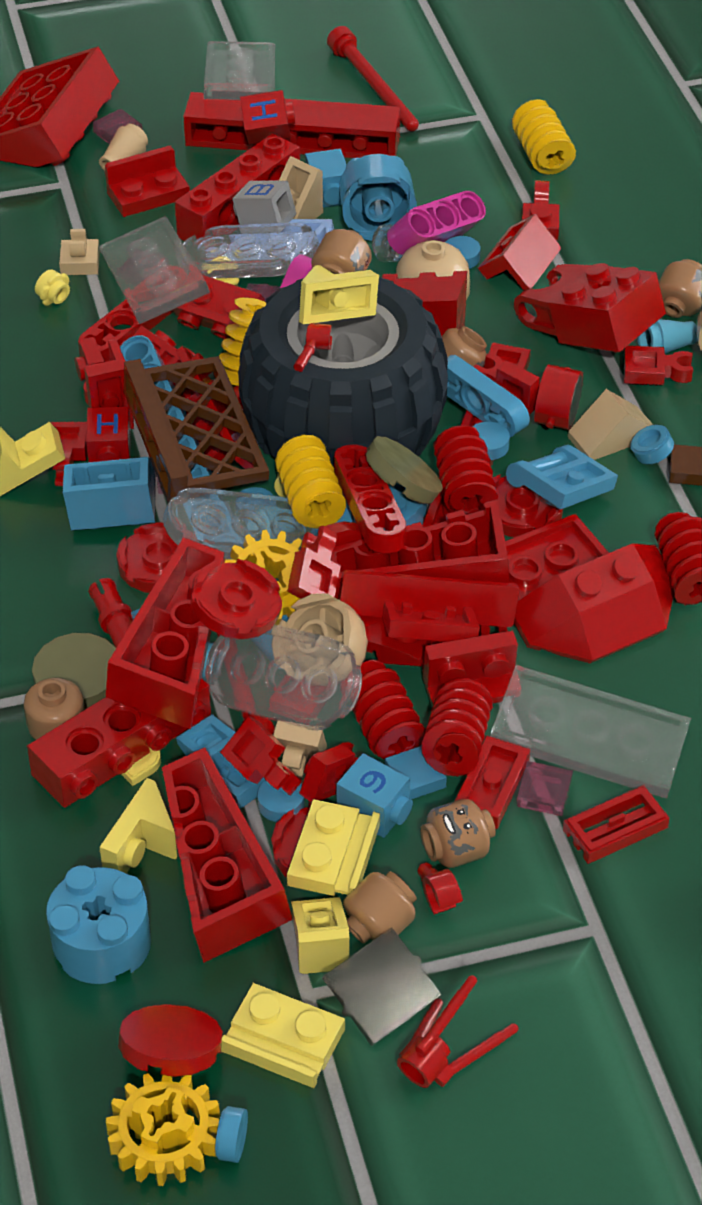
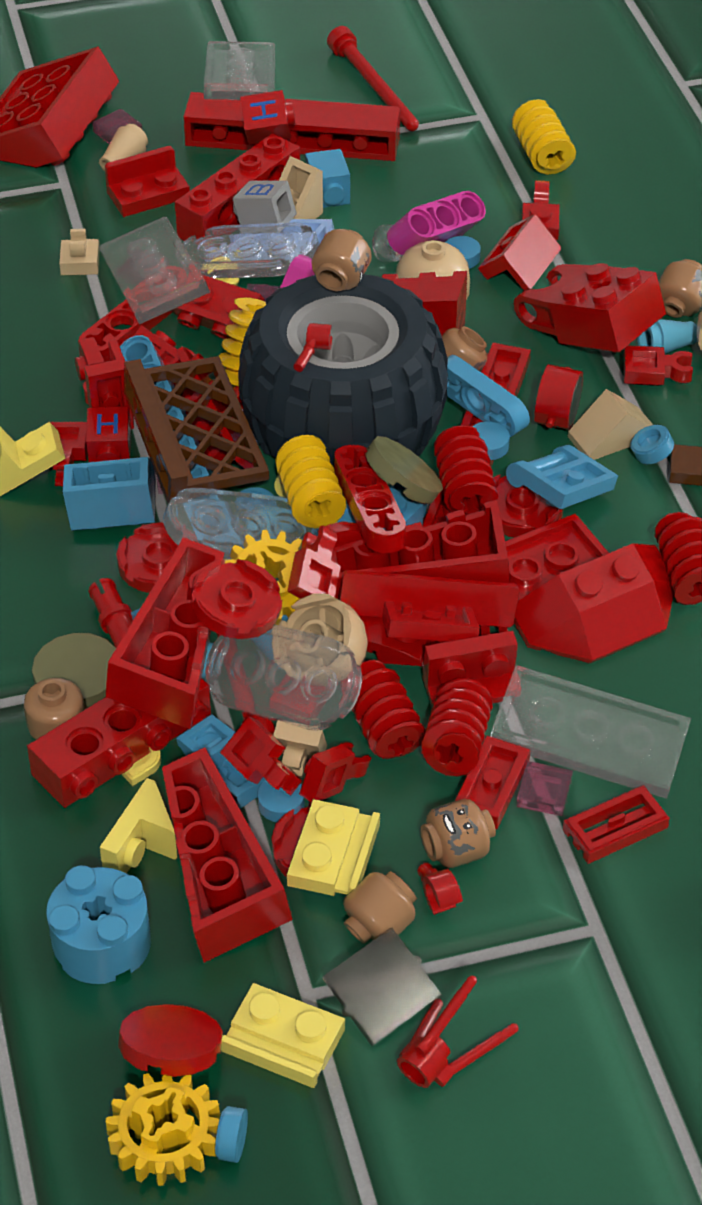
light yellow plate [35,269,70,306] -> none
light yellow slope [291,897,350,974] -> none
light yellow slope [299,265,379,325] -> none
dark azure brick [336,753,413,838] -> none
dark azure brick [339,154,417,241] -> none
dark azure tile [385,746,447,799] -> none
red plate [473,353,540,415] -> none

